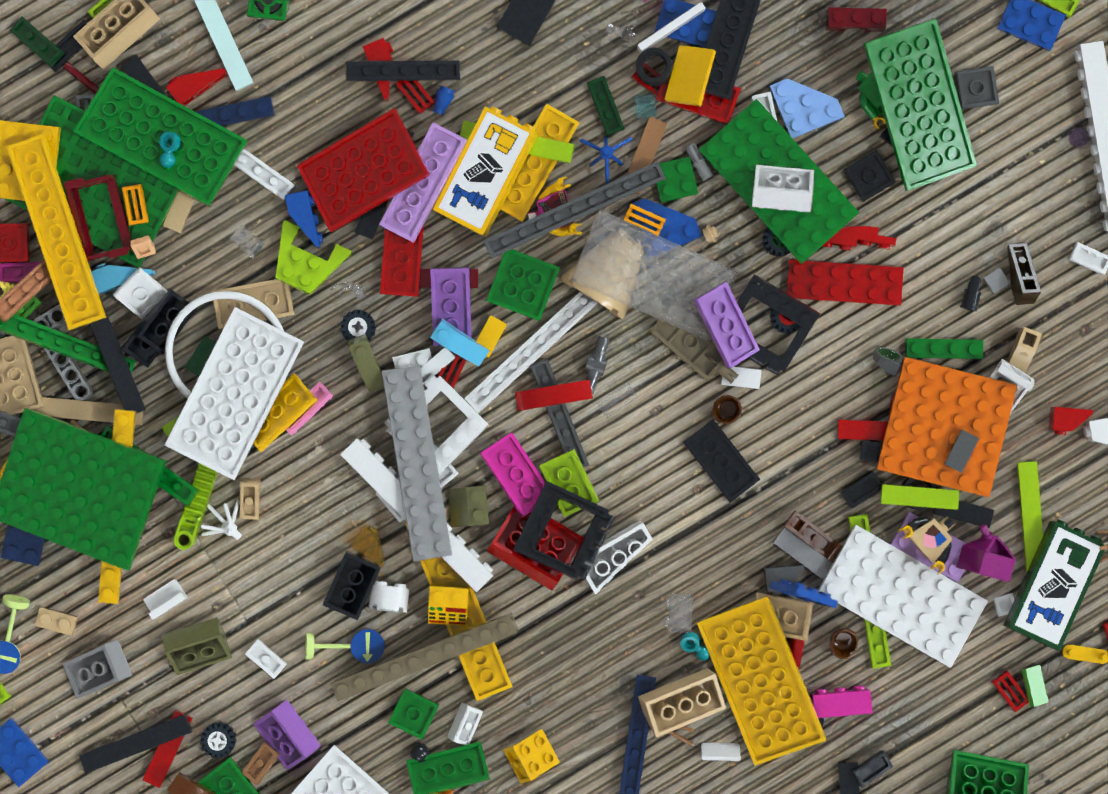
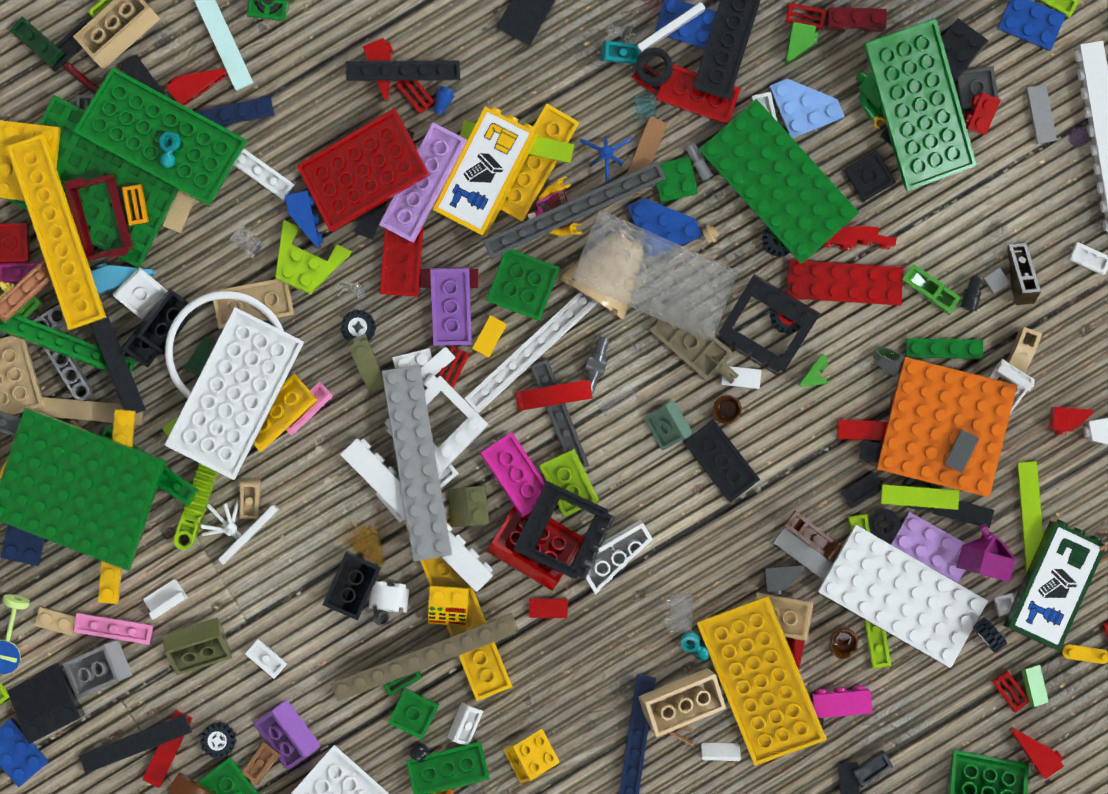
light nougat plate [130,235,156,259] -> none
piece [305,629,385,664] -> none
medium azure slope [430,318,490,366] -> none
dark green tile [586,76,625,136] -> none
light orange tile [623,204,666,237] -> none
yellow tile [664,45,716,106] -> none
medium lavender plate [694,282,760,368] -> none
white slope [752,165,814,212] -> none
blue plate [770,579,838,608] -> none
torso [898,517,955,575] -> none
none -> black slope [8,664,85,744]
none -> bright pink plate [74,613,154,645]
none -> white tile [218,505,280,565]
none -> dark grey hinge [373,610,389,626]
none -> green tile [383,671,423,696]
none -> red tile [529,598,568,618]
none -> teal slope [600,41,640,64]
none -> sand green bracket [643,400,693,451]
none -> red tile [785,3,827,30]
none -> bright green slope [785,22,818,64]
none -> bright green slope [798,354,829,387]
none -> black gear [869,509,900,540]
none -> bright green slope [902,264,961,315]
none -> black plate [942,18,988,83]
none -> red bracket [964,91,1001,135]
none -> black wheel [973,617,1007,653]
none -> red slope [1009,727,1064,779]
none -> light grey tile [1026,84,1057,145]

